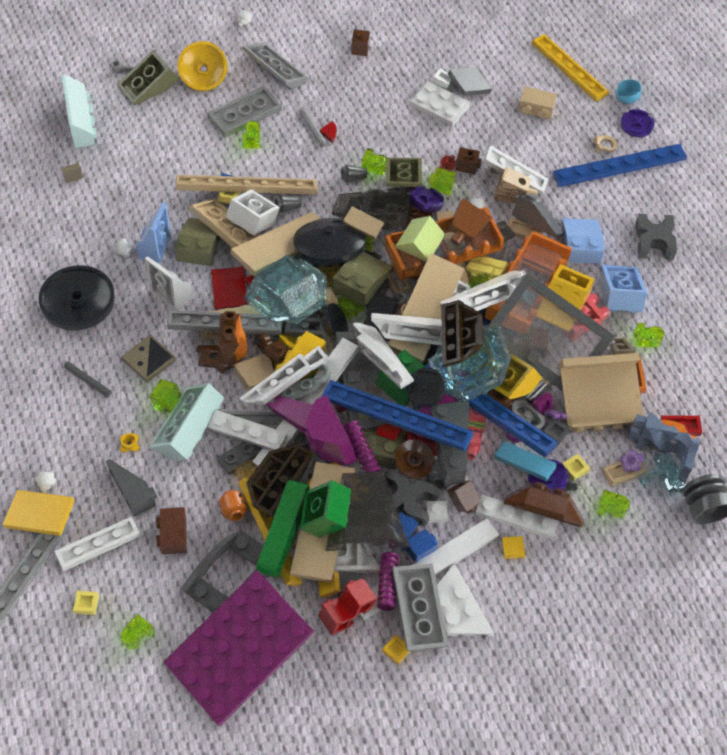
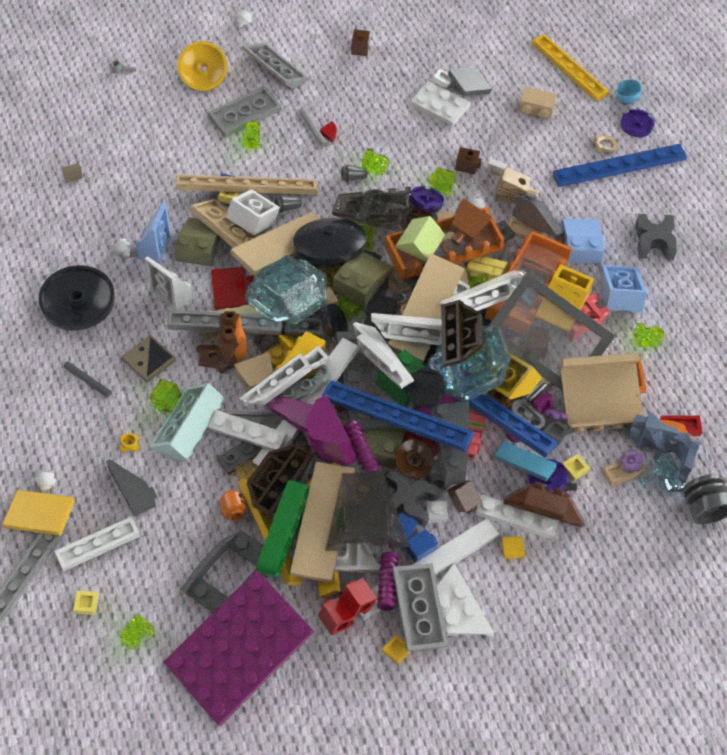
light aqua slope [61,75,98,148] -> none
olive slope [117,50,179,105] -> none
copper brick [156,507,187,554] -> none
reddish brown plate [257,333,292,363] -> none
green brick [300,480,351,538] -> none
tan tile [343,206,384,240] -> none
red tile [376,424,402,440] -> none
olive slope [386,158,422,187] -> none
clear red plate [439,155,456,172] -> none
white plate [483,146,548,195] -> none
clear neon green leg [597,490,630,518] -> none
dark tan plate [608,338,635,355] -> none

